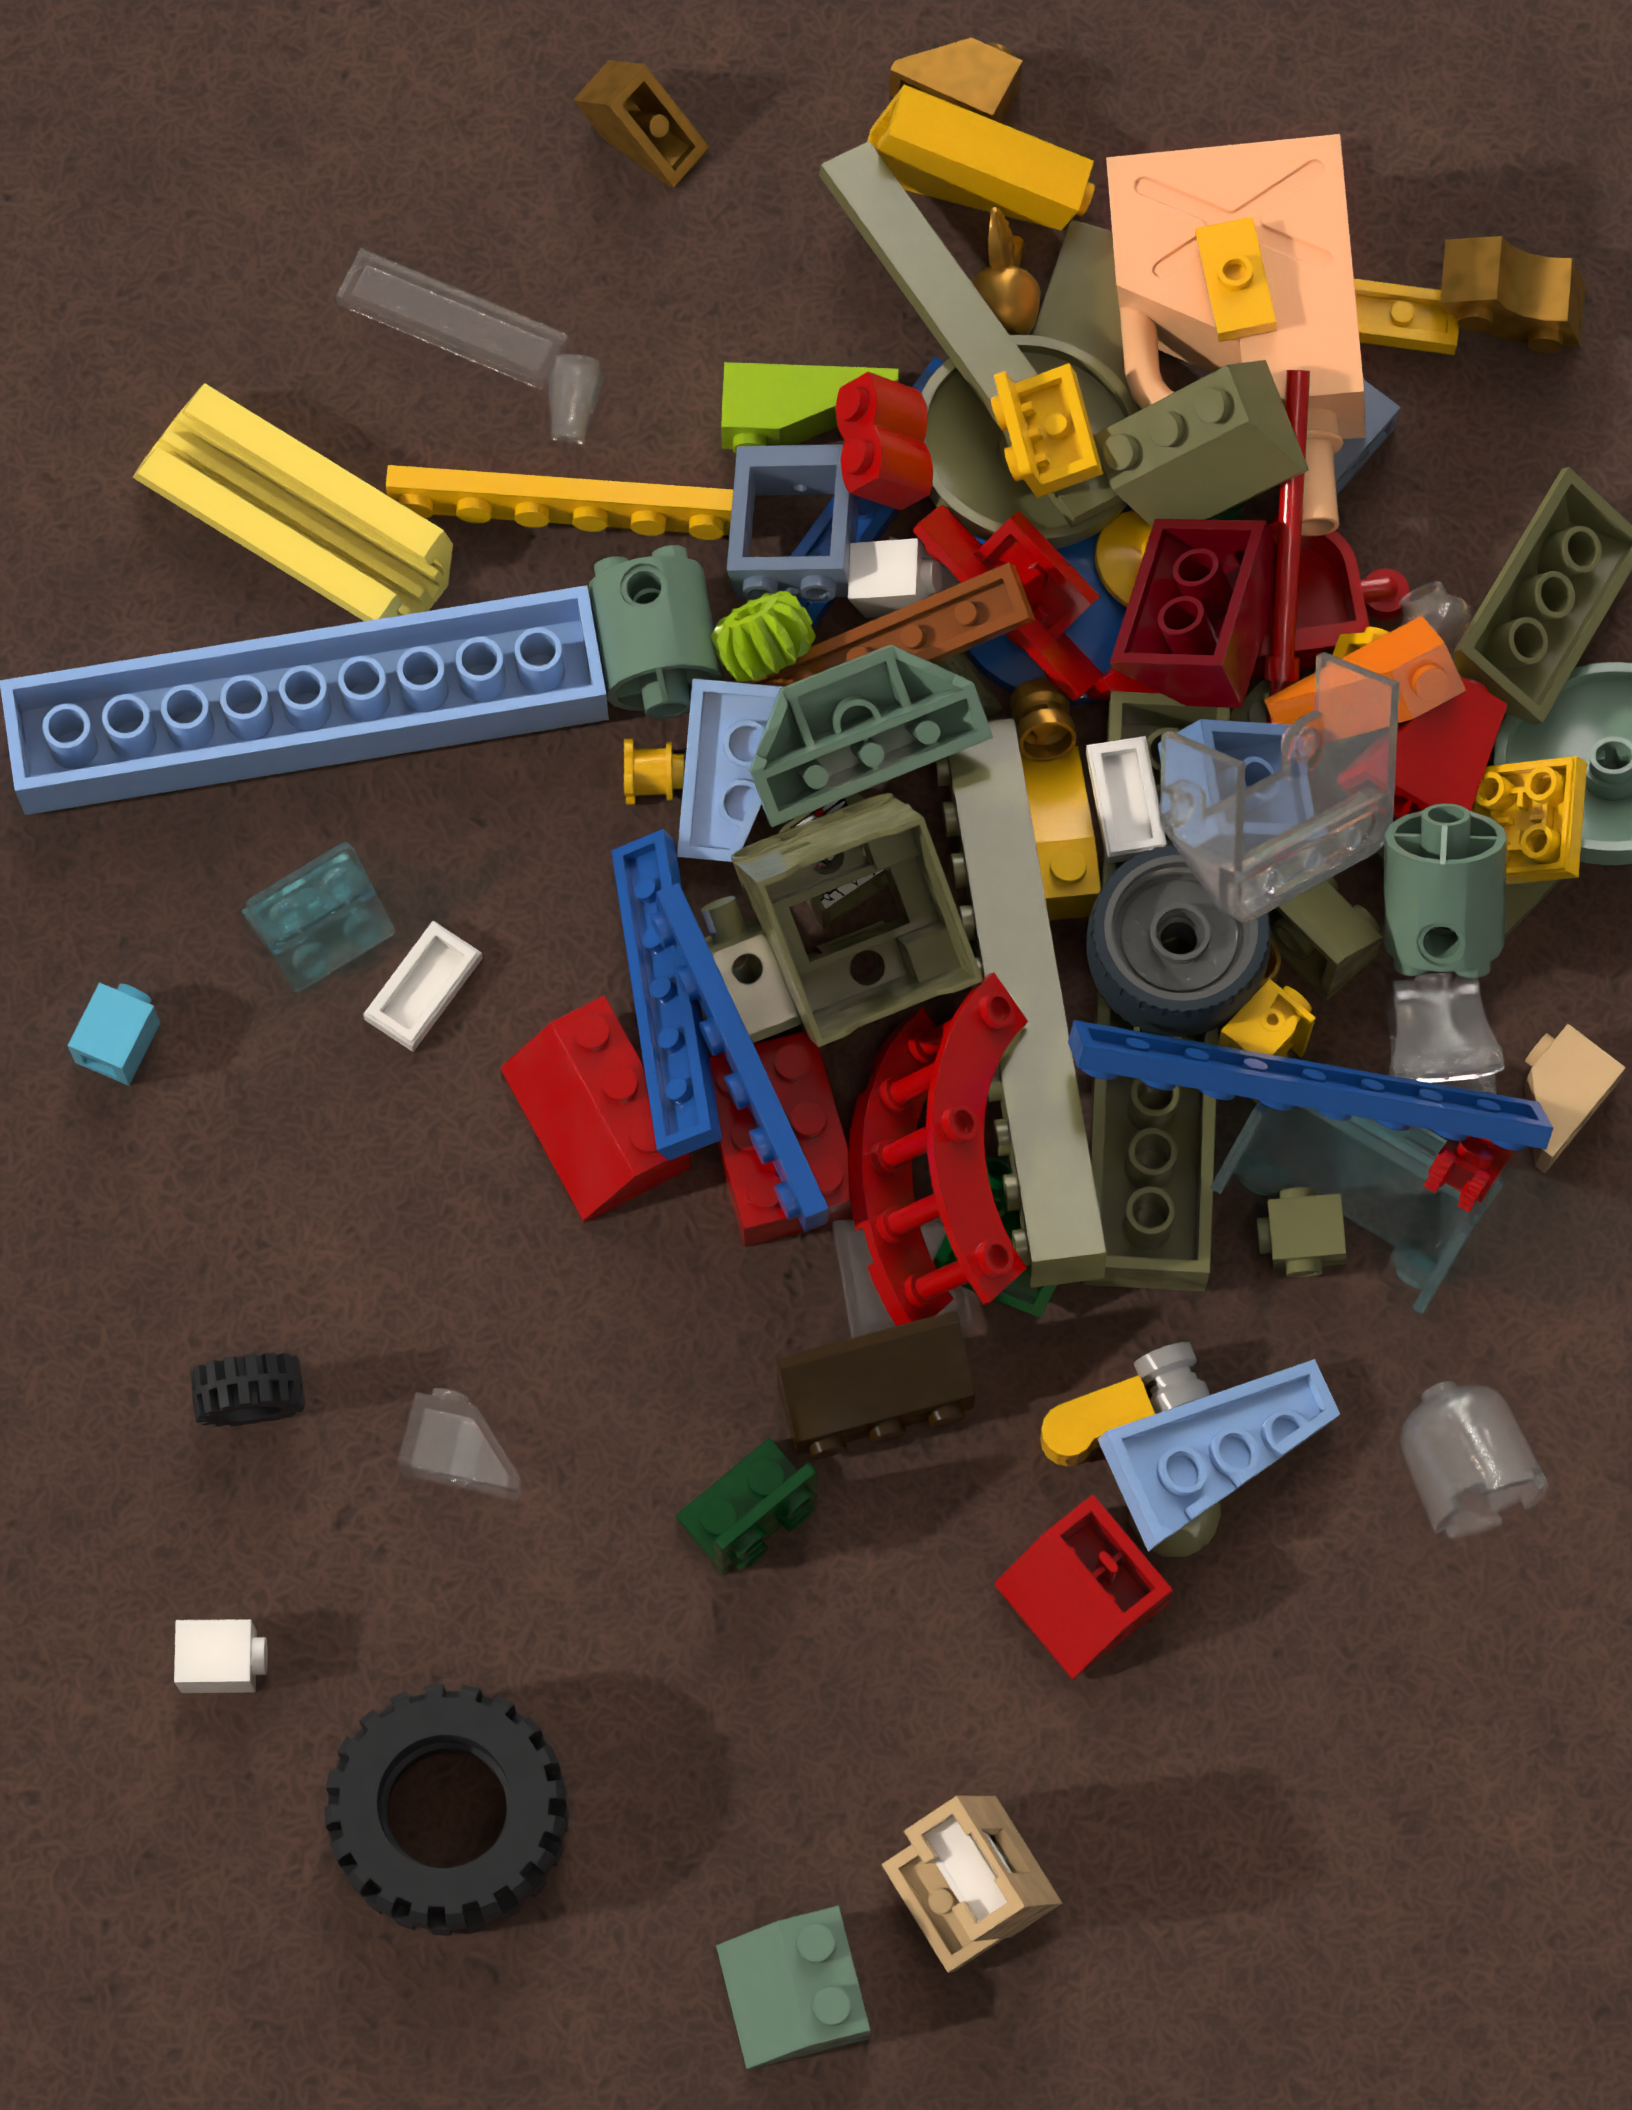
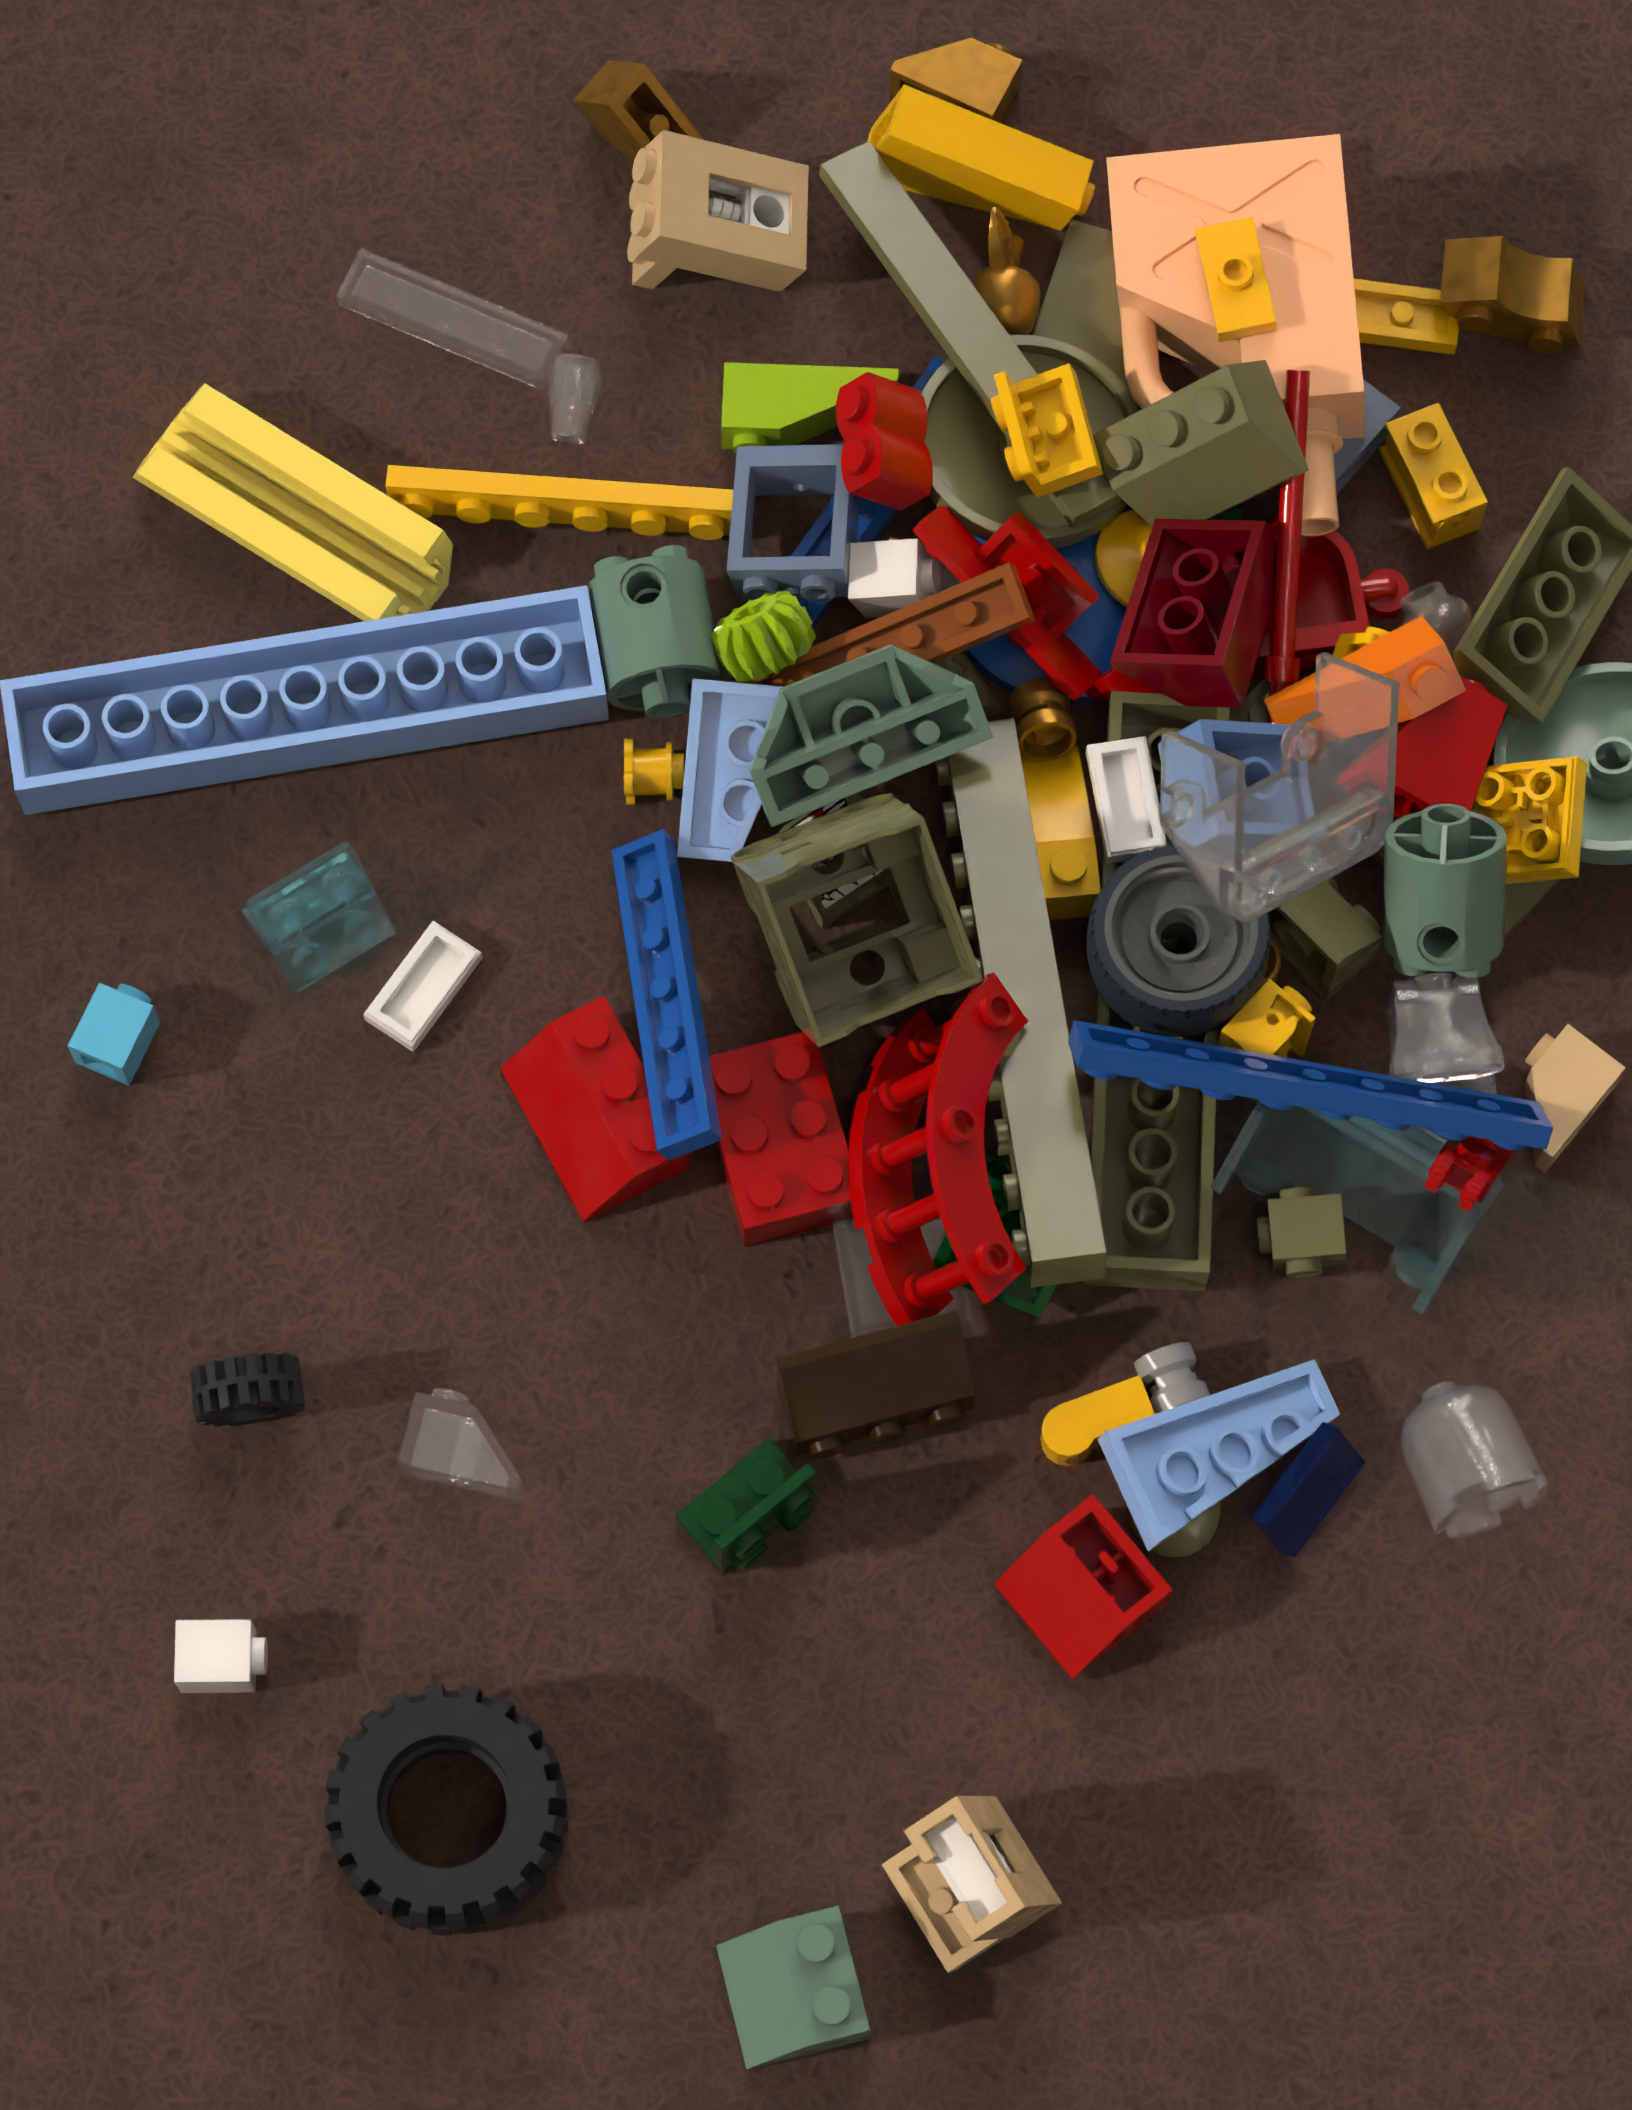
blue plate [650,882,829,1232] -> none
olive torso [701,896,802,1043] -> none
none -> tan brick [627,130,809,291]
none -> clear blue tile [1251,1422,1365,1558]
none -> yellow hinge [1379,402,1488,549]

